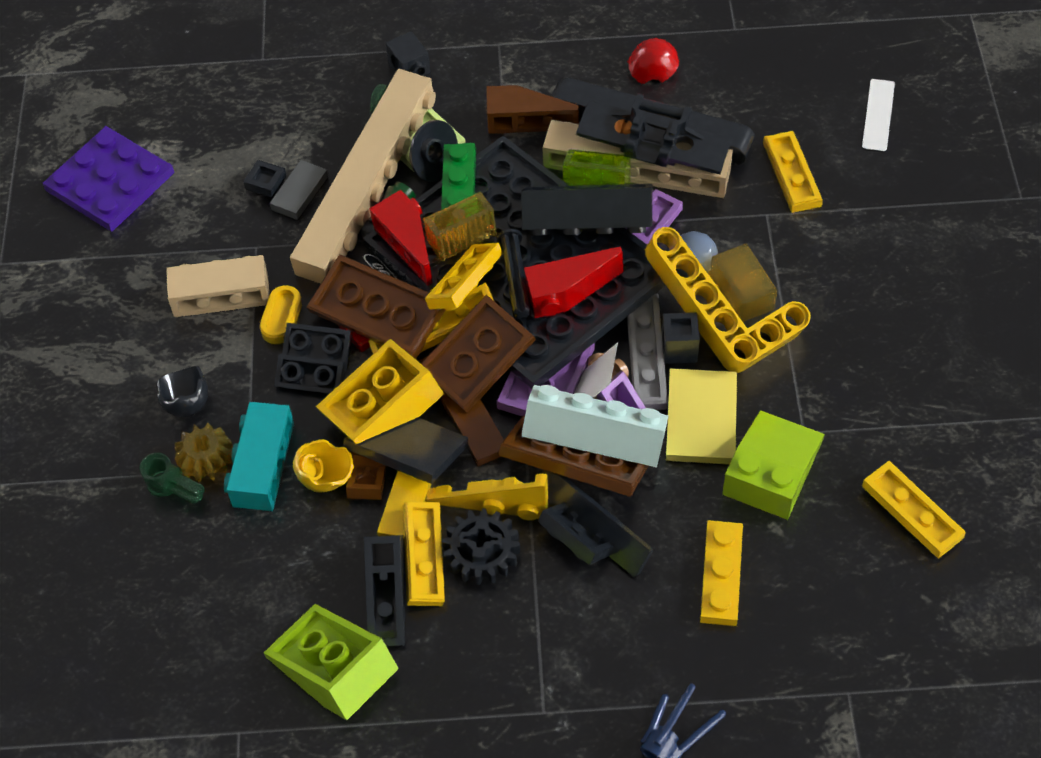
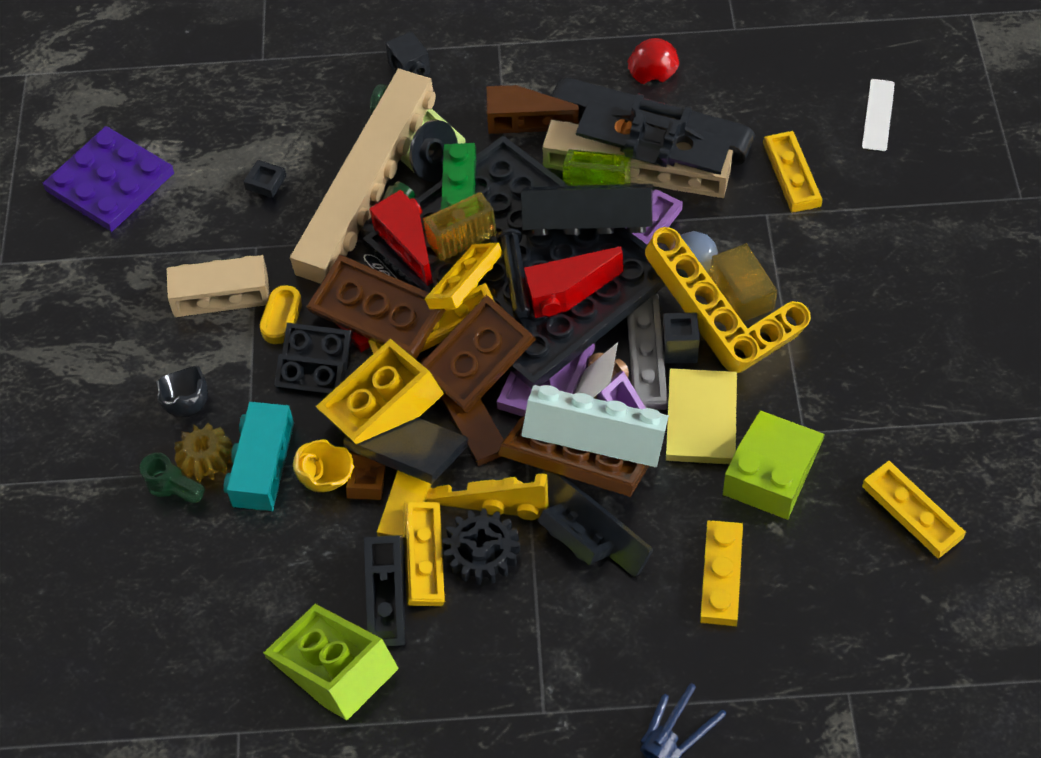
dark grey tile [269,160,328,220] -> none

